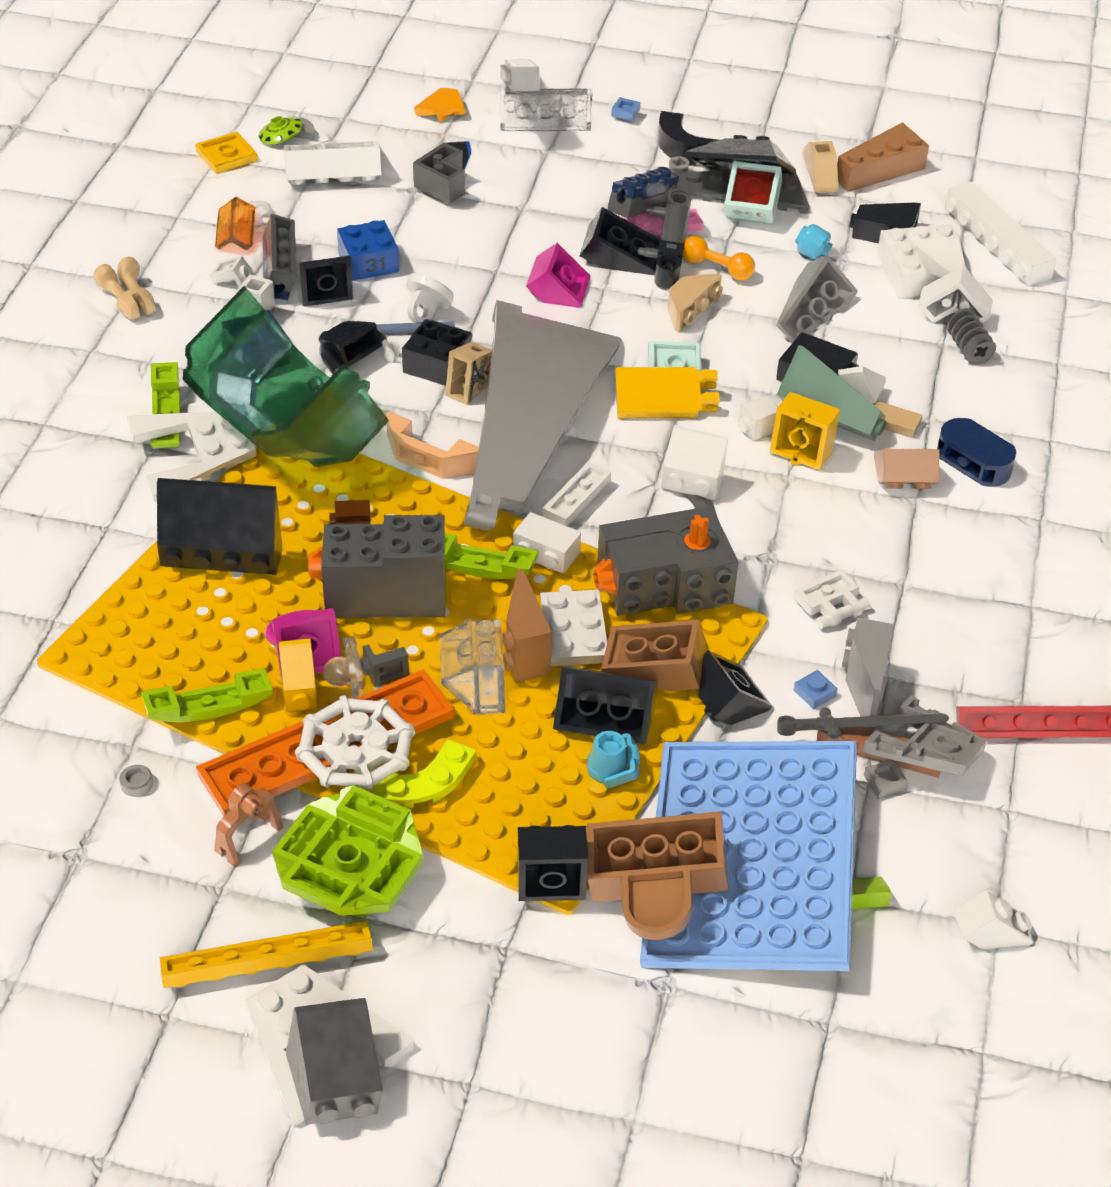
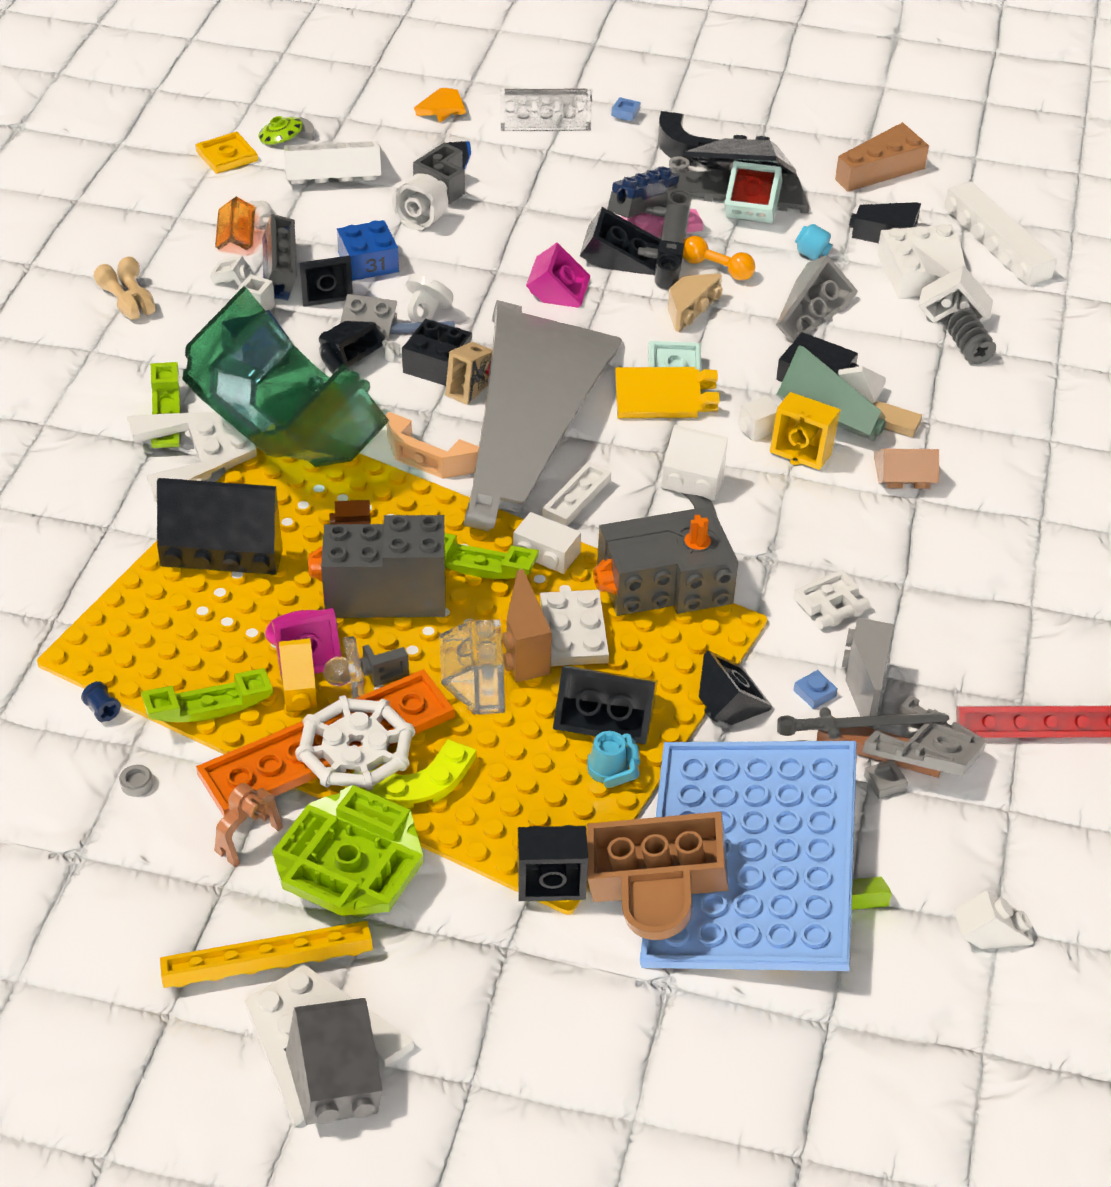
light grey brick [500,59,540,91] -> none
medium nougat slope [601,620,708,691] -> none
tan slope [802,141,838,193] -> none
dark blue brick [937,418,1017,487] -> none
none -> dark blue bush [81,681,121,722]
none -> light grey hinge [340,294,397,341]
none -> white brick [392,173,448,231]

